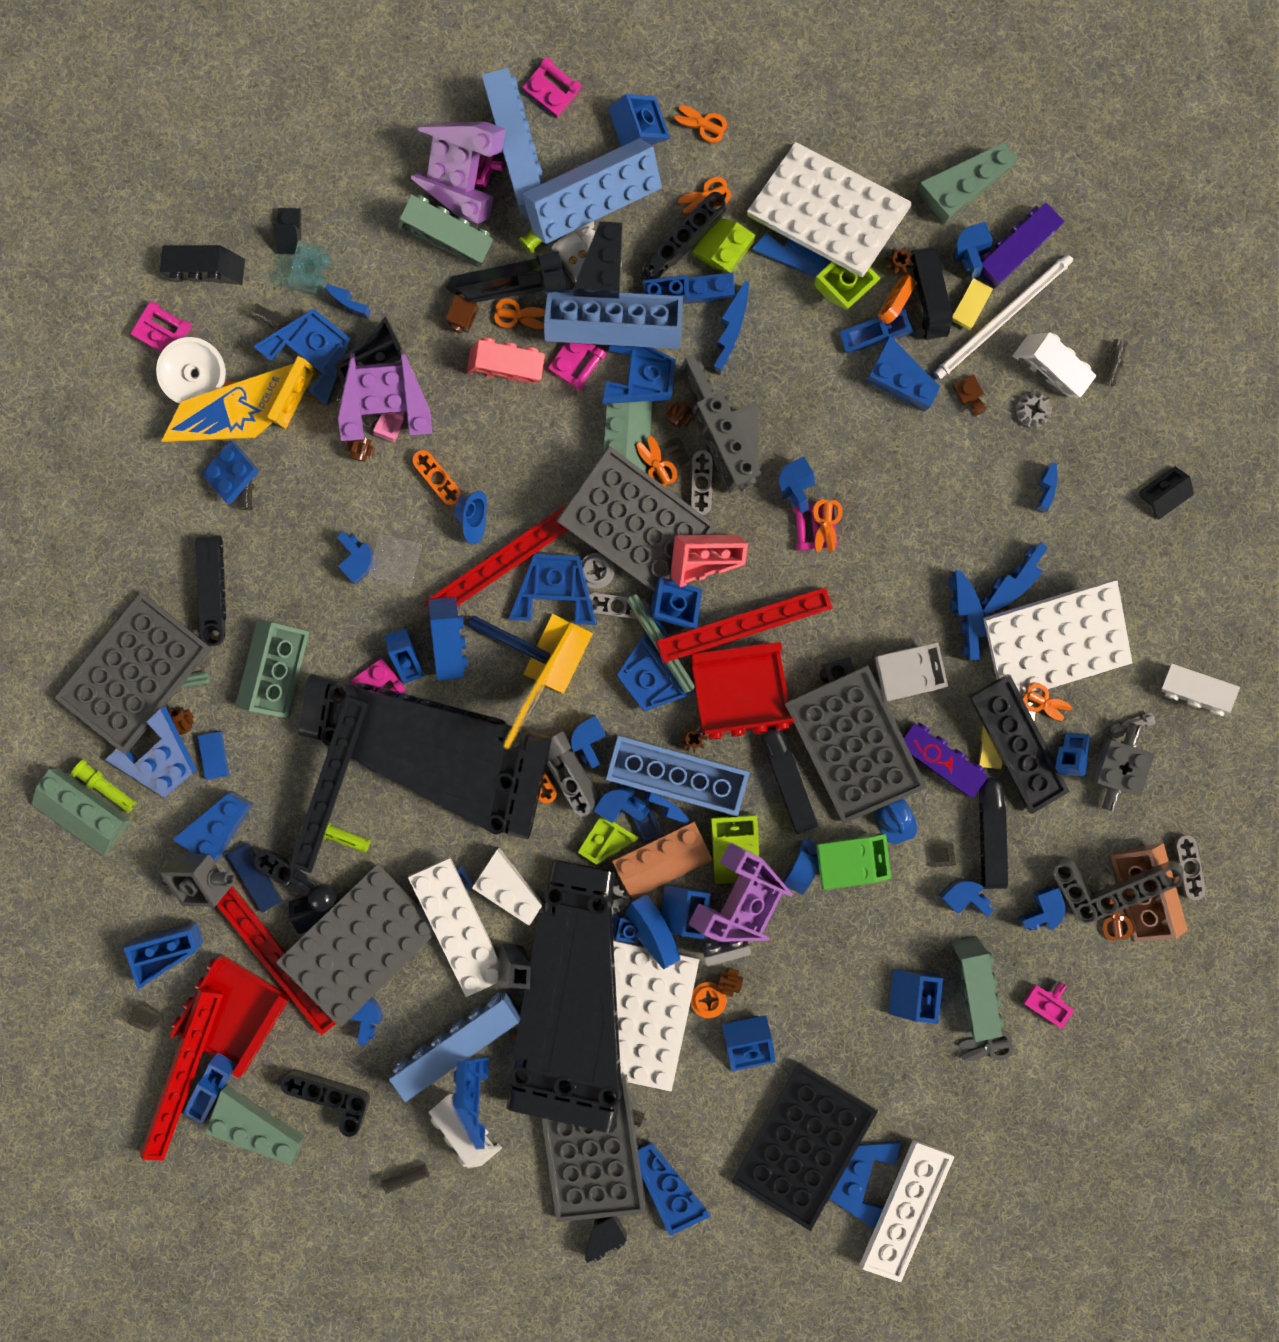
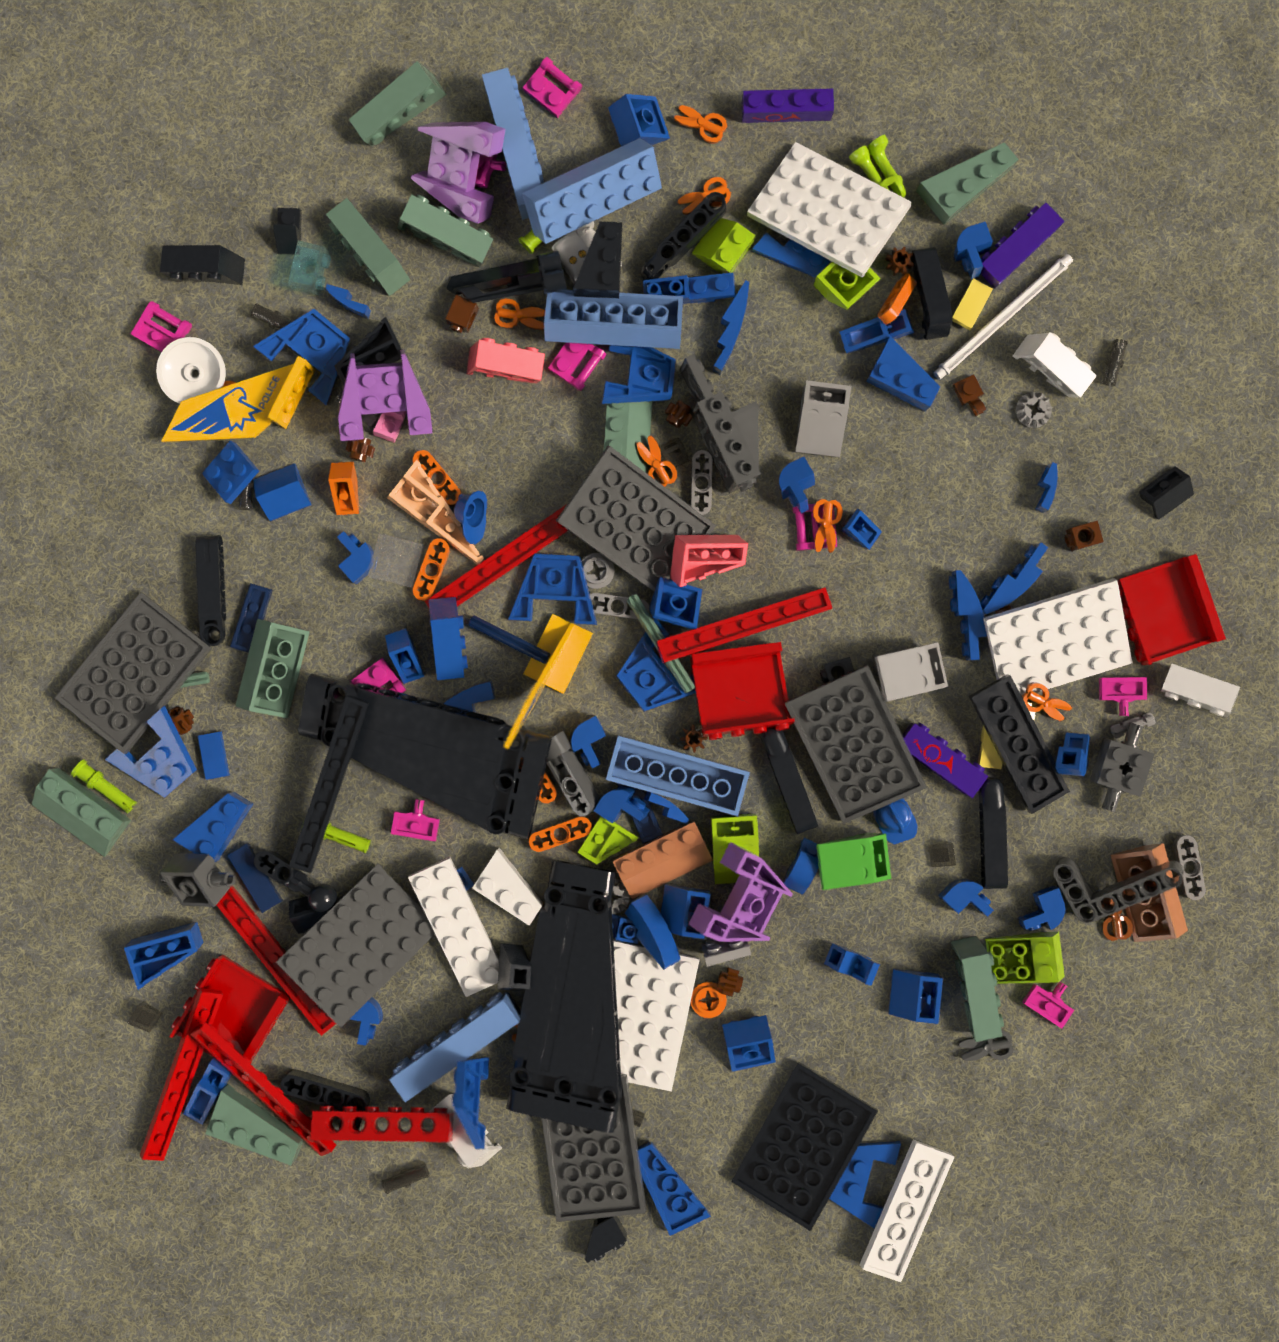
none -> red plate [190,1022,336,1156]
none -> dark blue tile [230,583,273,653]
none -> blue slope [253,463,312,521]
none -> red brick [310,1106,454,1142]
none -> sand green wedge [326,198,410,296]
none -> orange slope [328,462,359,515]
none -> sand green wedge [349,61,447,146]
none -> light nougat wedge [387,460,484,565]
none -> dark pink plate [391,799,440,841]
none -> orange beam [413,538,450,601]
none -> blue slope [444,681,496,712]
none -> orange beam [529,816,592,852]
none -> dark purple brick [742,88,834,123]
none -> light grey slope [795,380,851,458]
none -> blue brick [824,943,880,986]
none -> blue slope [841,509,882,550]
none -> lime piece [849,134,906,198]
none -> lime slope [985,932,1065,984]
none -> reddish brown brick [1064,520,1104,551]
none -> dark pink plate [1099,677,1147,716]
none -> red panel [1117,553,1226,666]

